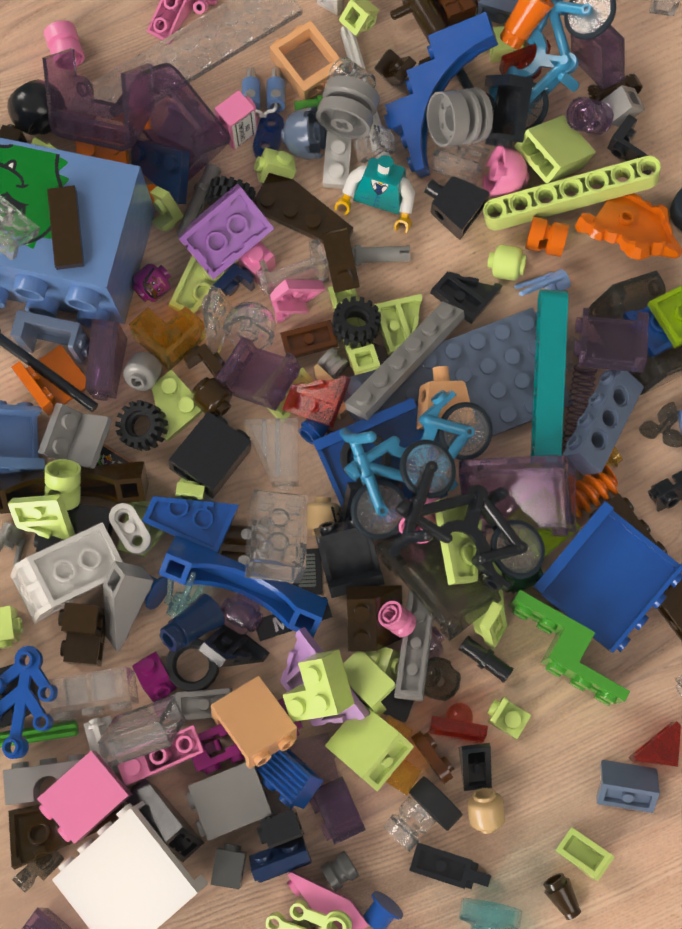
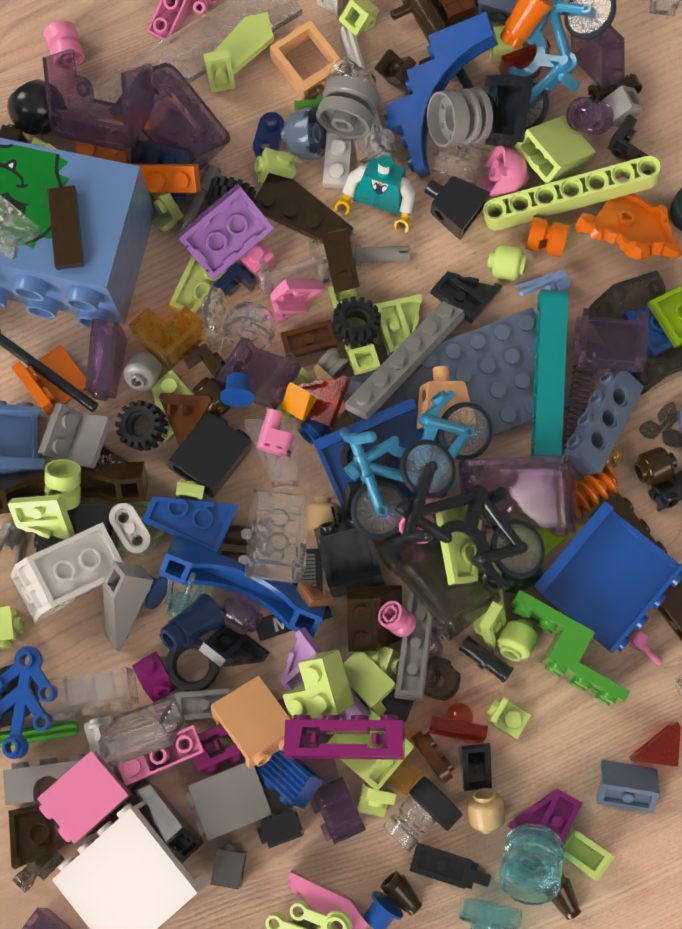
sand blue panel [10,310,92,364] -> none
dark brown brick [58,602,105,667] -> none
magenta head [132,264,171,302] -> none
bright pink brick [214,90,258,150] -> none
medium blue piece [241,67,285,118] -> none
dark blue bracket [249,836,312,883] -> none
dark grey wheel [320,851,360,892] -> none
none -> orange plate [131,164,201,193]
none -> reddish brown piece [159,393,213,446]
none -> yellowish green piece [203,12,274,93]
none -> blue piece [220,372,255,407]
none -> bright pink piece [256,409,295,457]
none -> light orange slope [281,382,317,421]
none -> magenta brick [284,714,405,760]
none -> medium nougat tile [296,582,335,608]
none -> yellowish green bracket [357,783,396,817]
none -> dark brown cone [380,871,422,916]
none -> yellowish green head [497,619,538,662]
none -> clear light blue wheel [499,824,564,905]
none -> magenta wing [507,789,583,855]
none -> bright pink hand [629,631,662,666]
none -> dark brown head [634,447,677,486]

